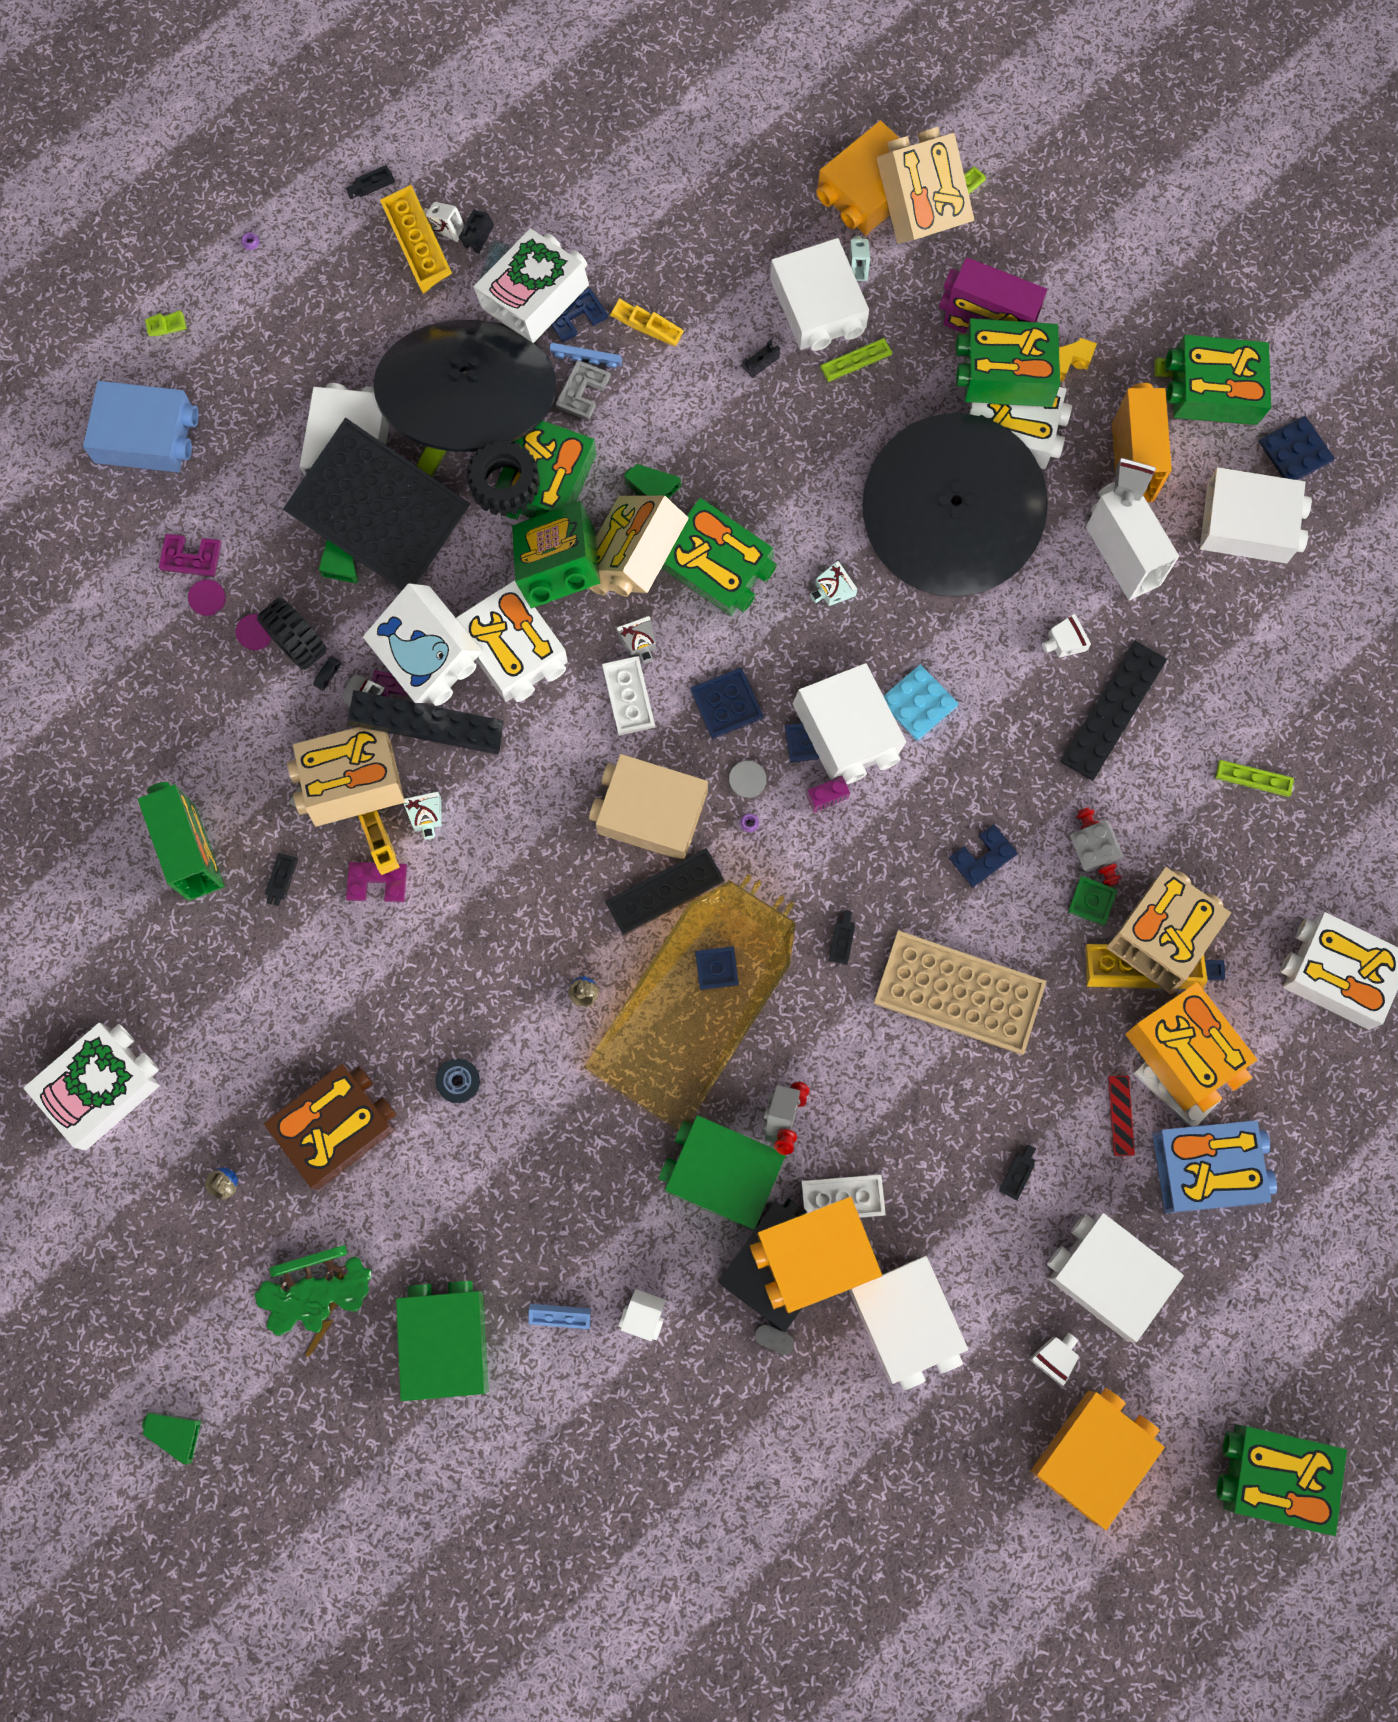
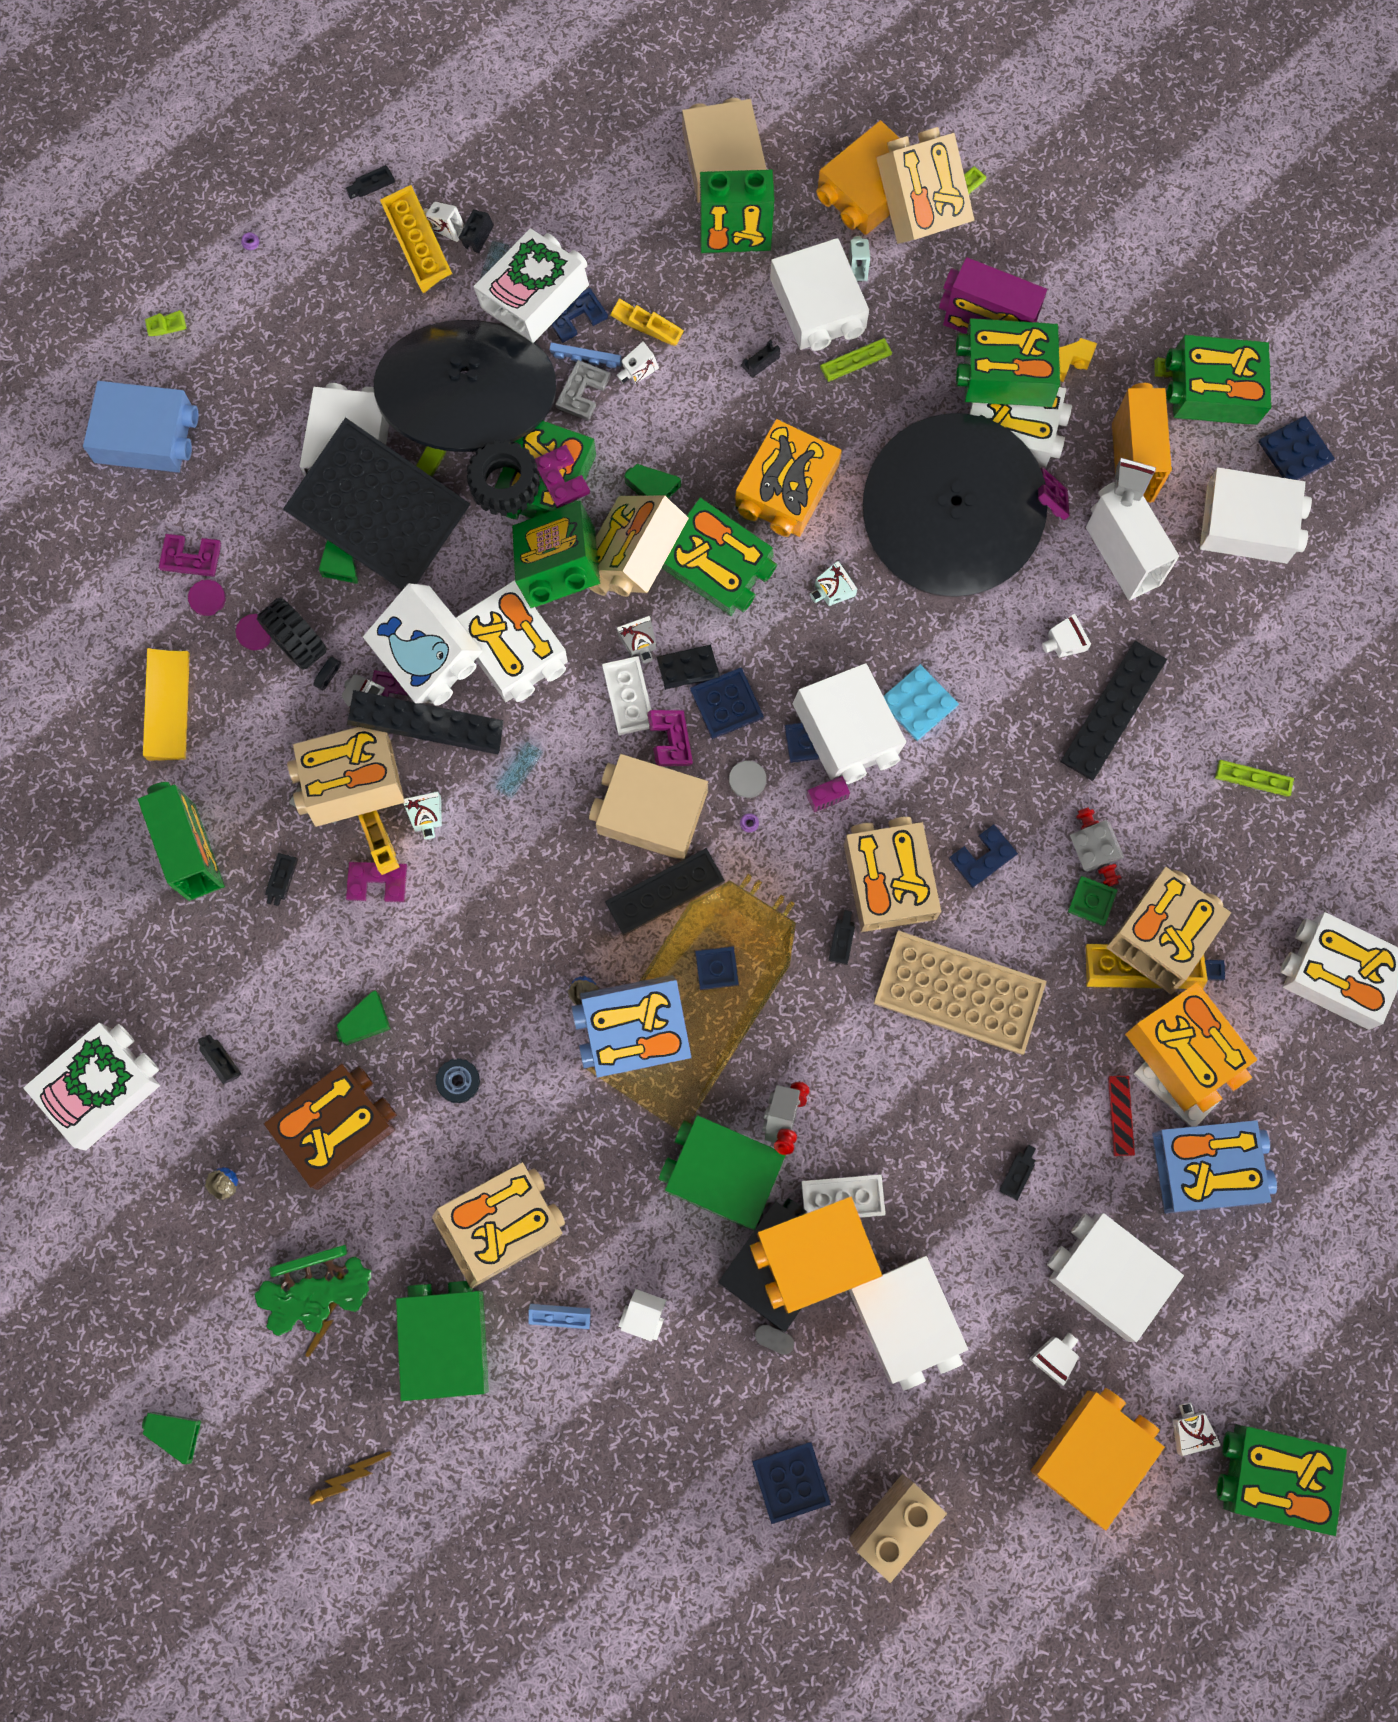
none -> yellow arch [143,648,190,761]
none -> black hinge [198,1035,241,1085]
none -> pearl gold piece [309,1451,392,1505]
none -> green slope [336,990,391,1046]
none -> tan brick [432,1162,565,1289]
none -> clear light blue tile [496,742,543,799]
none -> magenta plate [535,445,590,509]
none -> medium blue brick [571,975,691,1078]
none -> white torso [617,342,659,384]
none -> magenta plate [647,710,693,766]
none -> black plate [656,644,719,690]
none -> tan brick [682,98,767,203]
none -> green brick [700,169,774,253]
none -> light orange brick [735,419,842,537]
none -> dark blue plate [752,1441,831,1525]
none -> tan brick [844,817,941,932]
none -> tan brick [849,1474,947,1583]
none -> magenta plate [1038,467,1070,520]
none -> torso [1173,1402,1220,1456]

